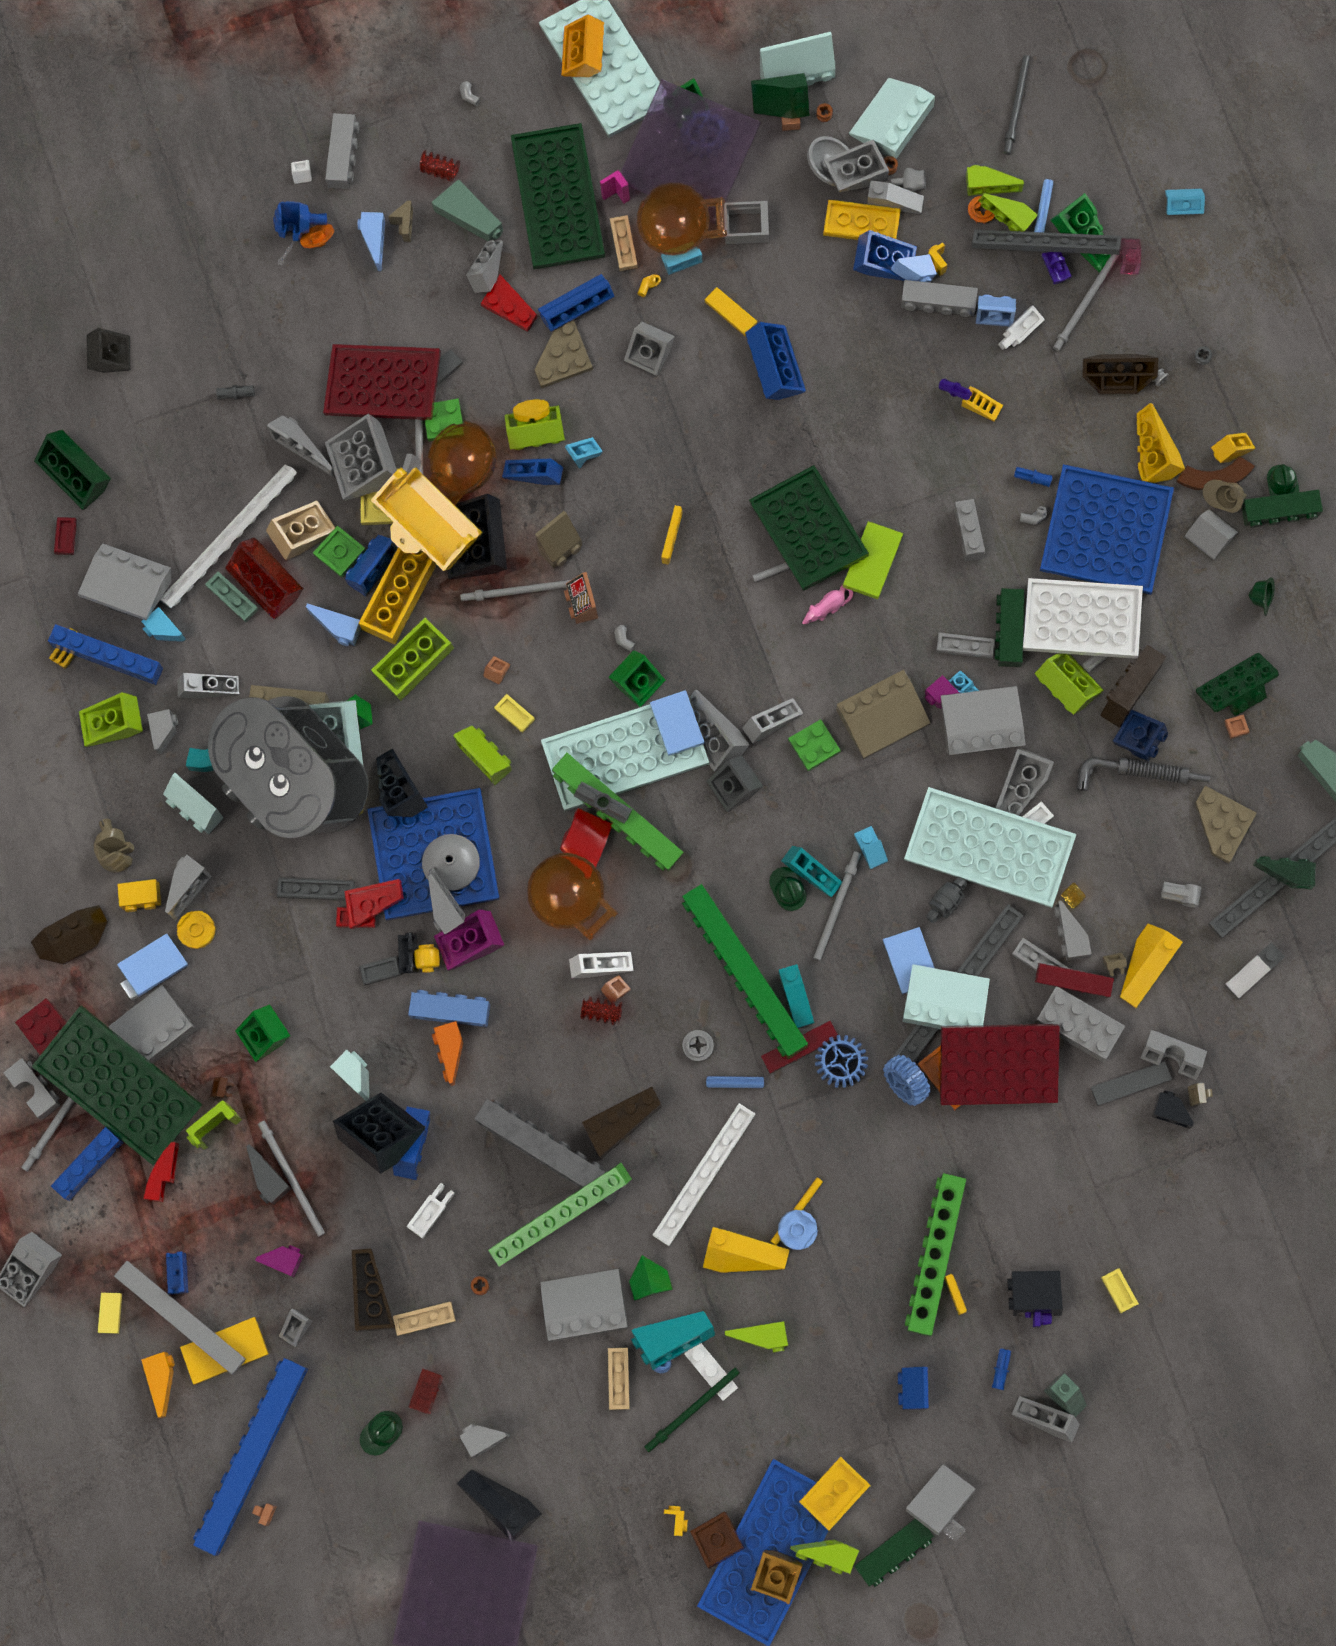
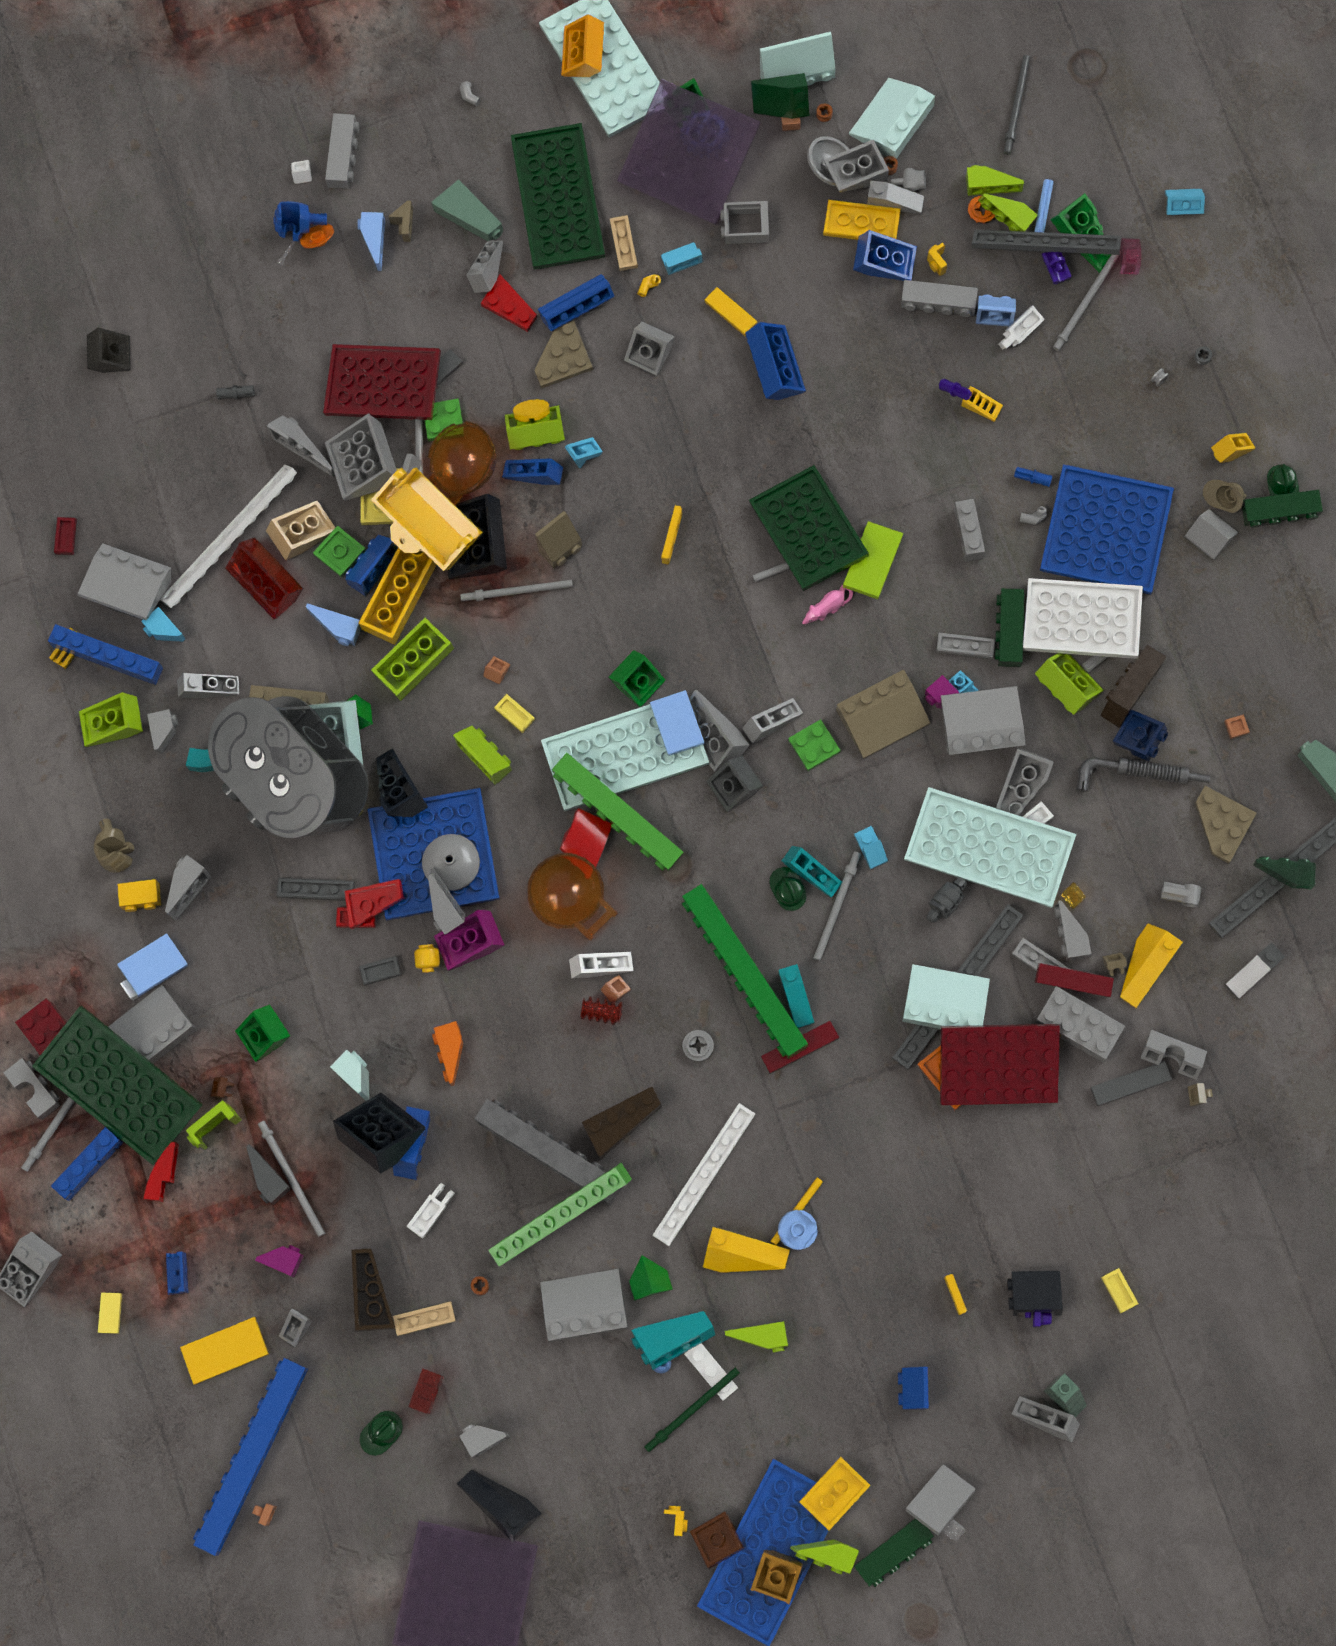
dark brown wedge [31,905,108,965] -> none
dark green slope [34,430,111,510] -> none
light grey tile [114,1261,246,1375] -> none
light orange slope [141,1352,175,1418] -> none
light aqua slope [163,773,224,835] -> none
yellow tile [177,911,216,949] -> none
sand green plate [205,572,259,623] -> none
black hinge [398,933,418,973] -> none
medium blue brick [408,990,490,1027] -> none
clear red piece [419,150,460,182] -> none
slope [564,572,598,624] -> none
dark grey piece [574,782,633,824] -> none
dark pink panel [600,170,630,204] -> none
tan plate [608,1348,630,1410] -> none
light grey arm [614,625,635,652] -> none
clear orange windscreen [637,182,727,256] -> none
medium blue axle [706,1076,764,1088] -> none
medium blue gear [815,1035,868,1088] -> none
light blue tile [883,927,934,995] -> none
medium blue gear [883,1055,930,1106] -> none
light blue slope [891,254,937,283] -> none
bright green brick [904,1173,966,1337] -> none
blue axle [992,1349,1011,1390] -> none
dark brown wedge [1082,354,1158,394] -> none
yellow wedge [1137,403,1185,483] -> none
black slope [1152,1091,1194,1129] -> none
reddish brown tile [1176,456,1255,490] -> none
dark green bracket [1196,653,1279,716] -> none
dark green piece [1248,577,1275,616] -> none

